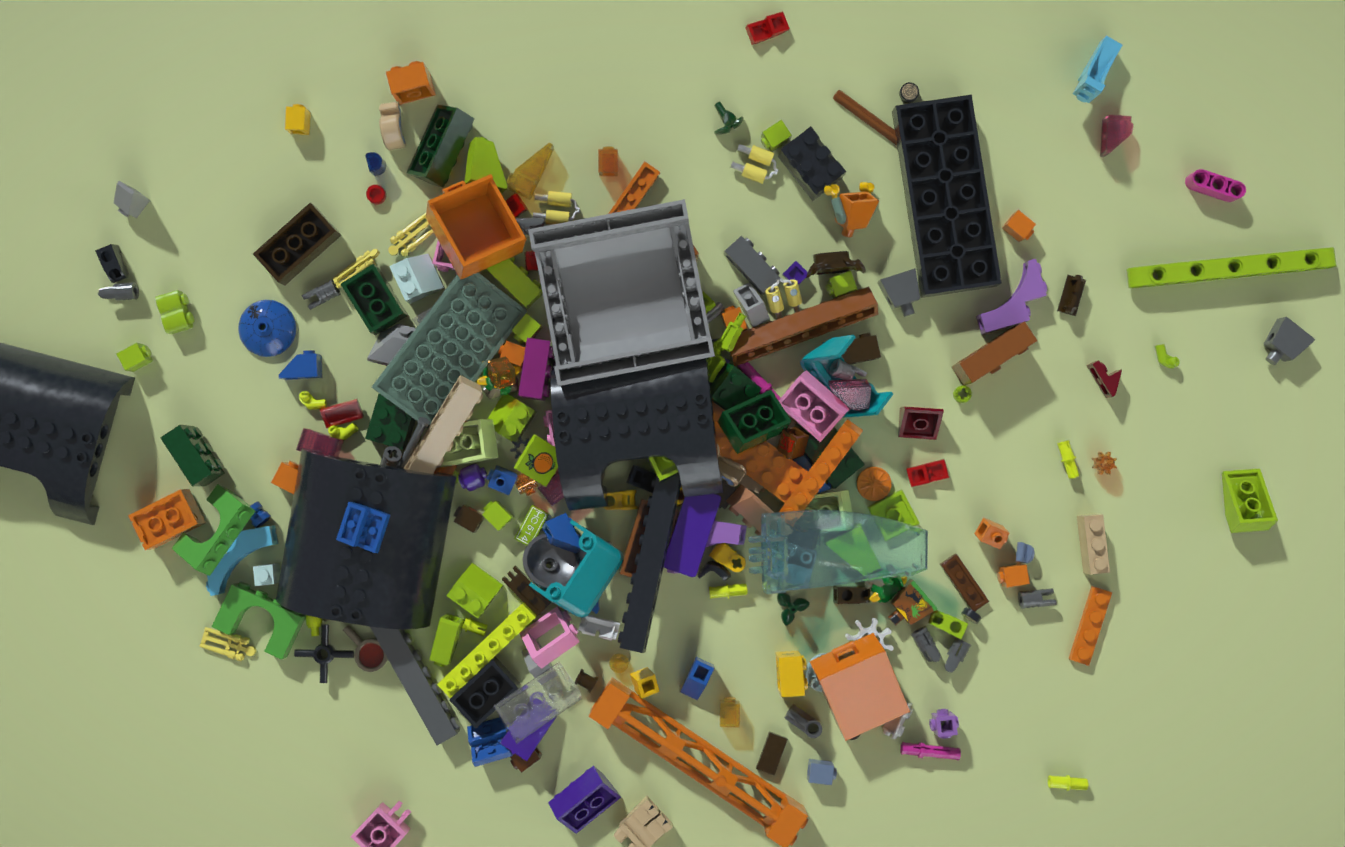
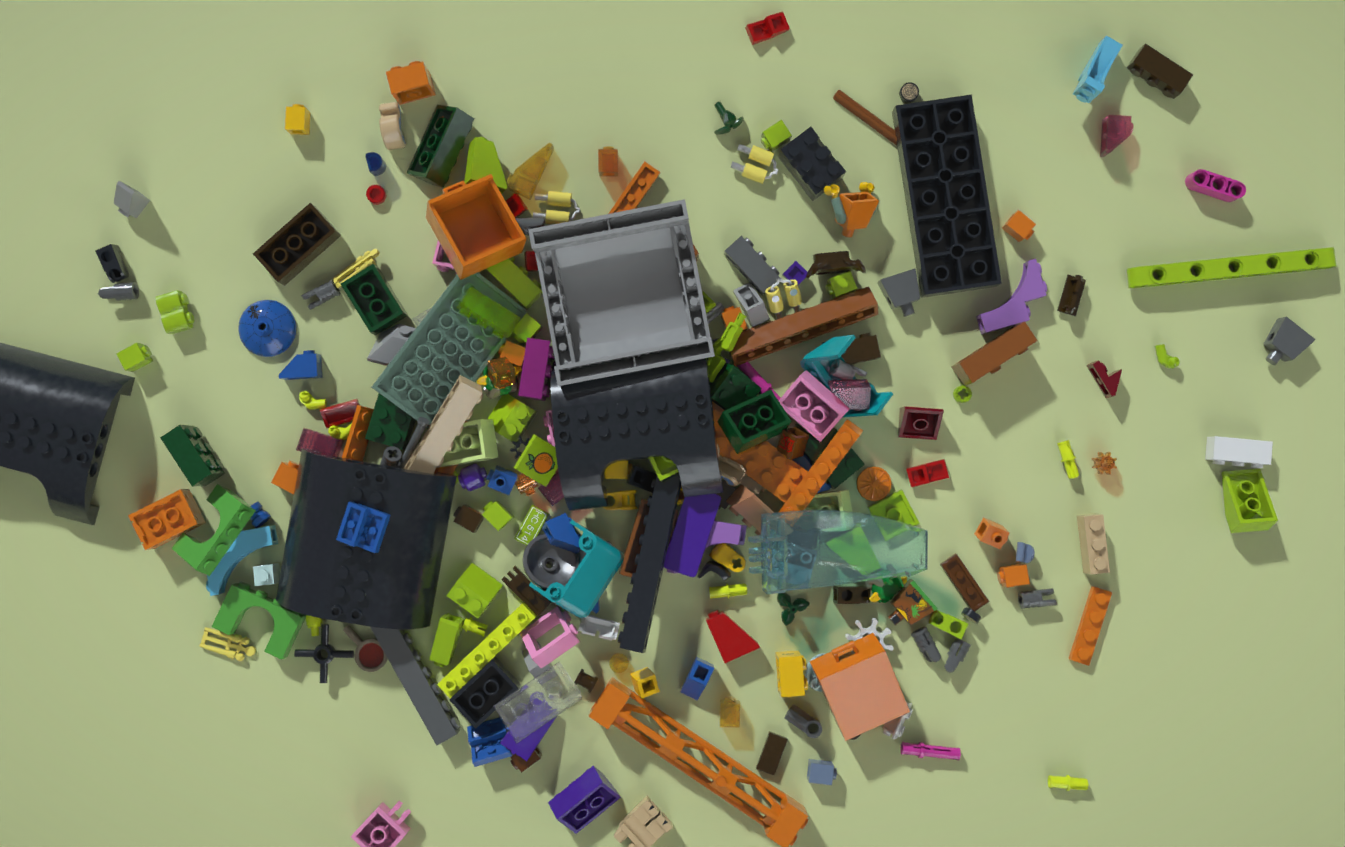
light yellow piece [388,213,434,257] -> none
light aqua slope [389,254,444,304] -> none
medium lavender brick [929,709,959,739] -> none
none -> orange plate [342,405,374,461]
none -> clear neon green brick [456,287,521,339]
none -> yellow brick [605,460,632,479]
none -> red slope [706,610,760,663]
none -> dark brown brick [1127,43,1193,99]
none -> white brick [1205,436,1273,468]

